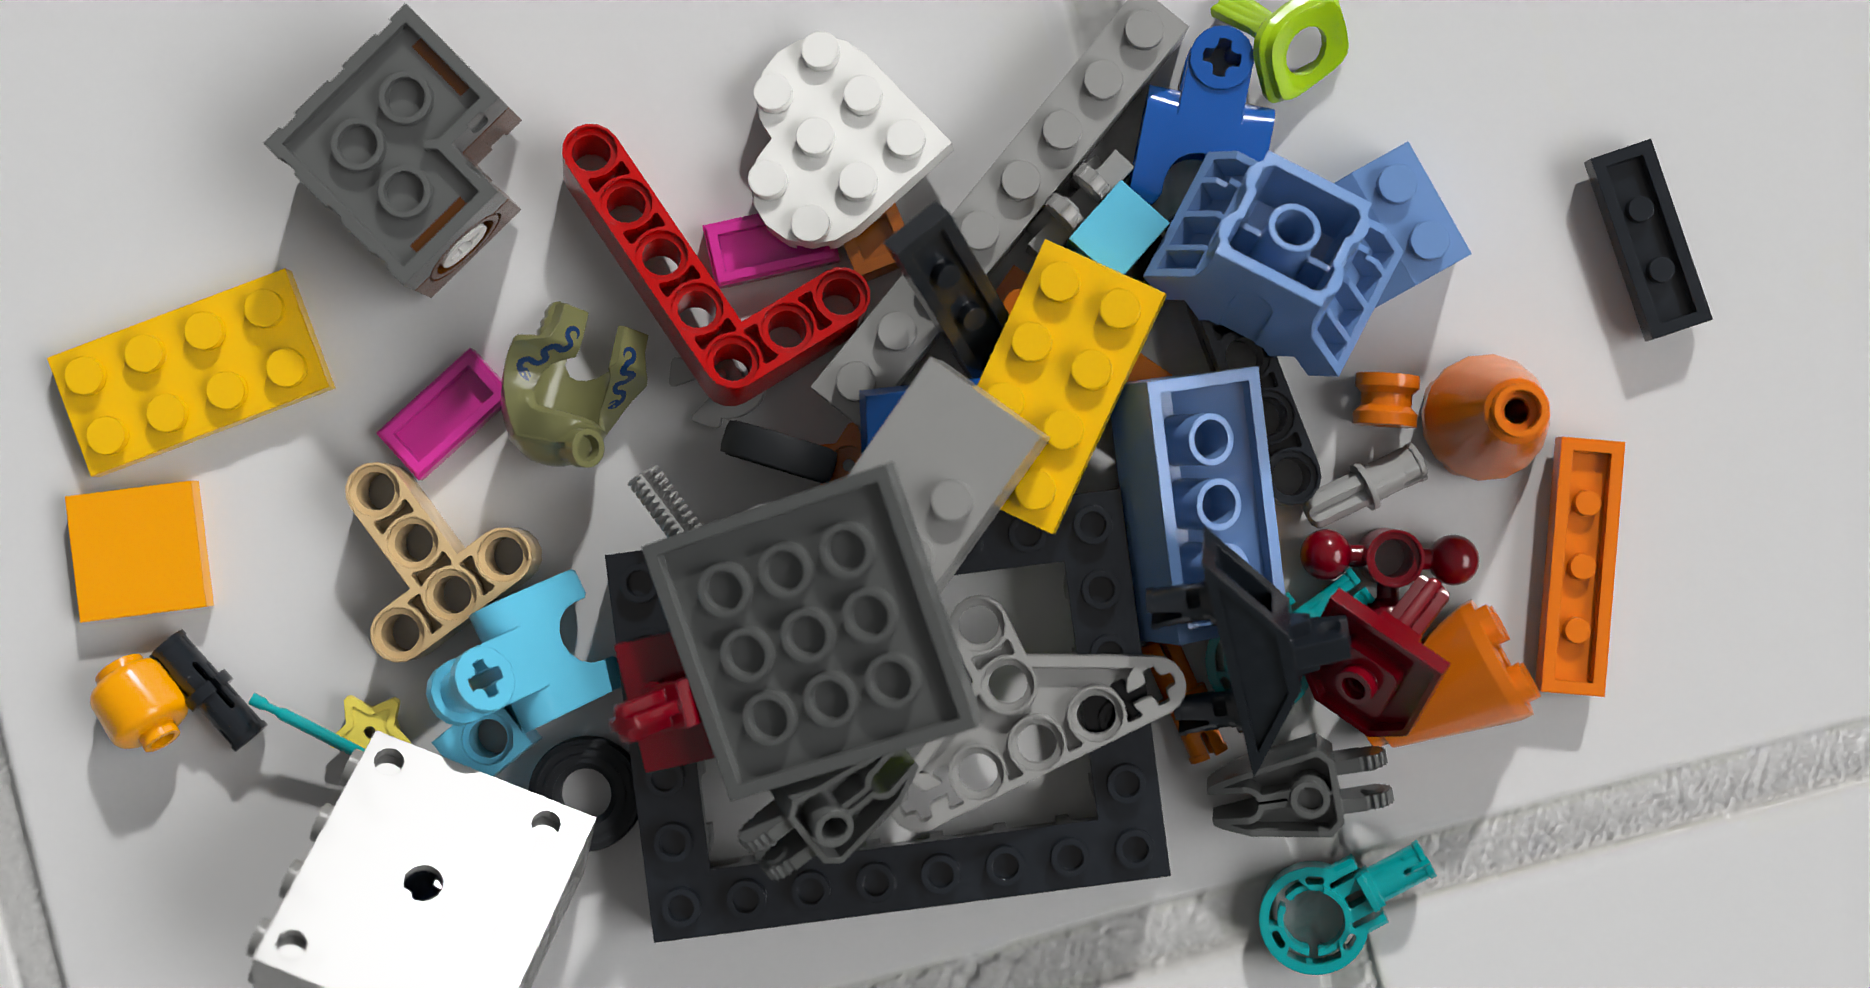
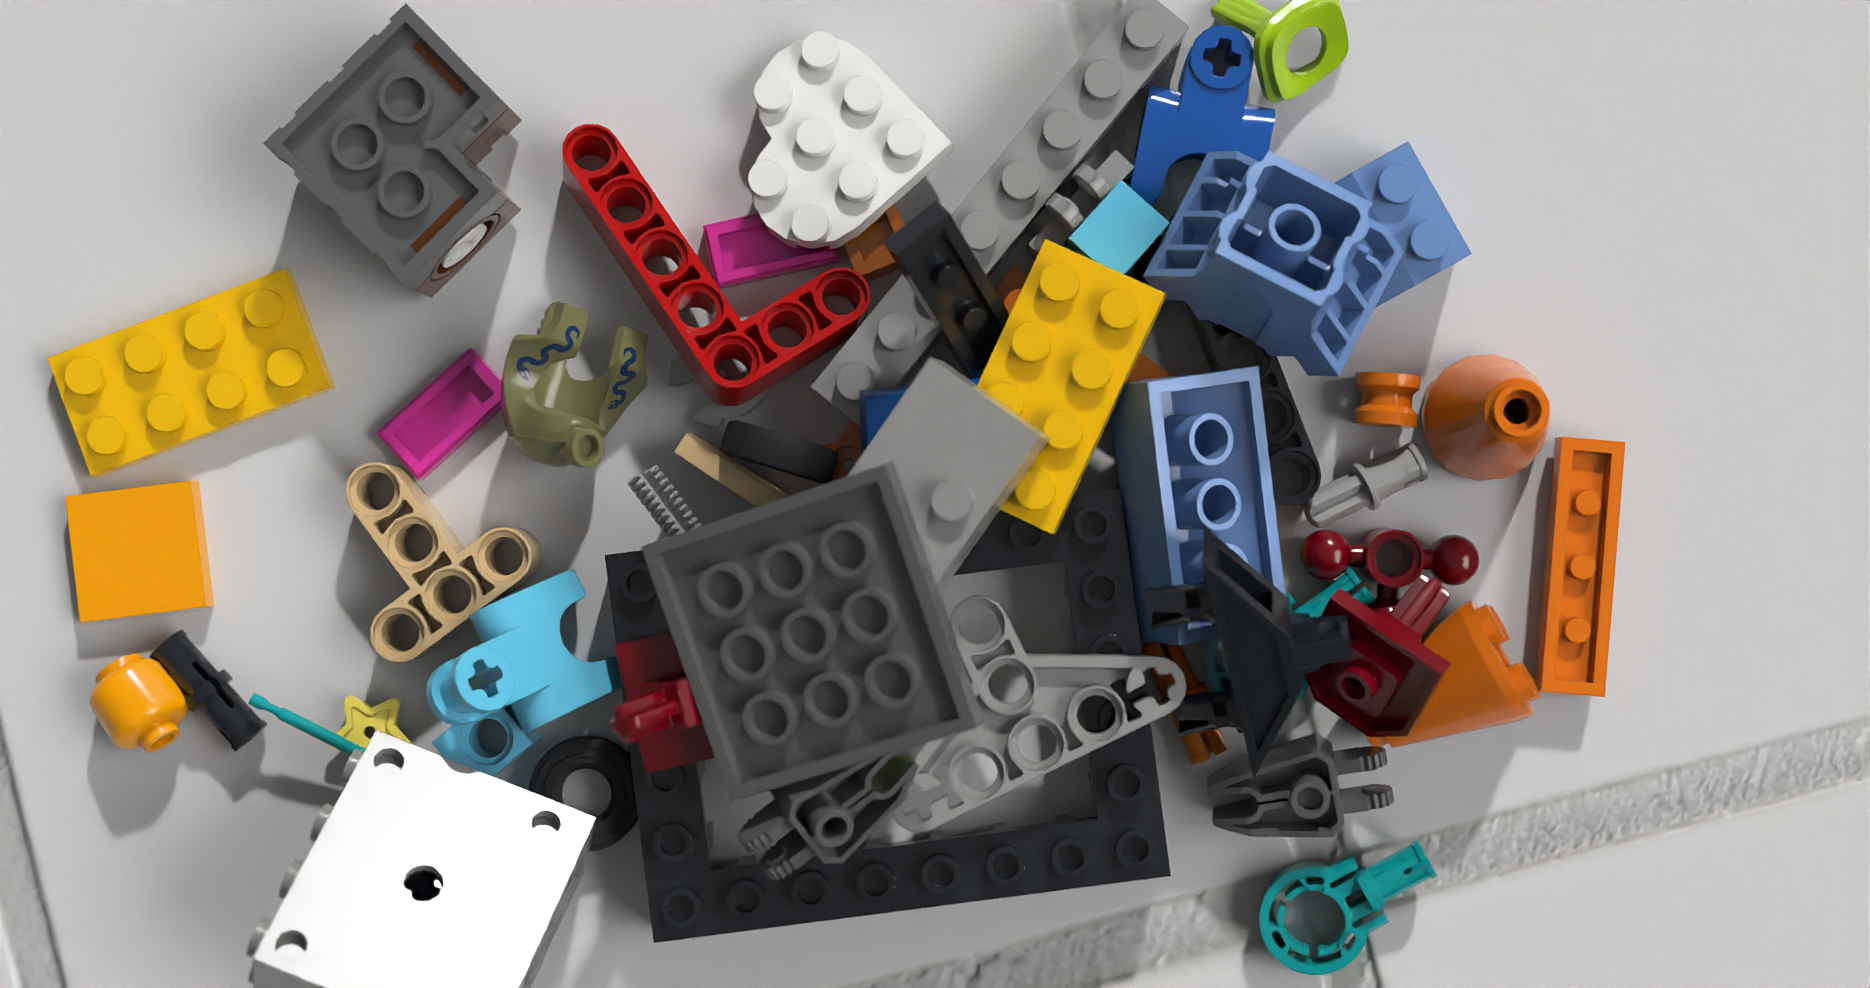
black plate [1584,139,1713,342] -> none
none -> tan tile [674,433,789,507]

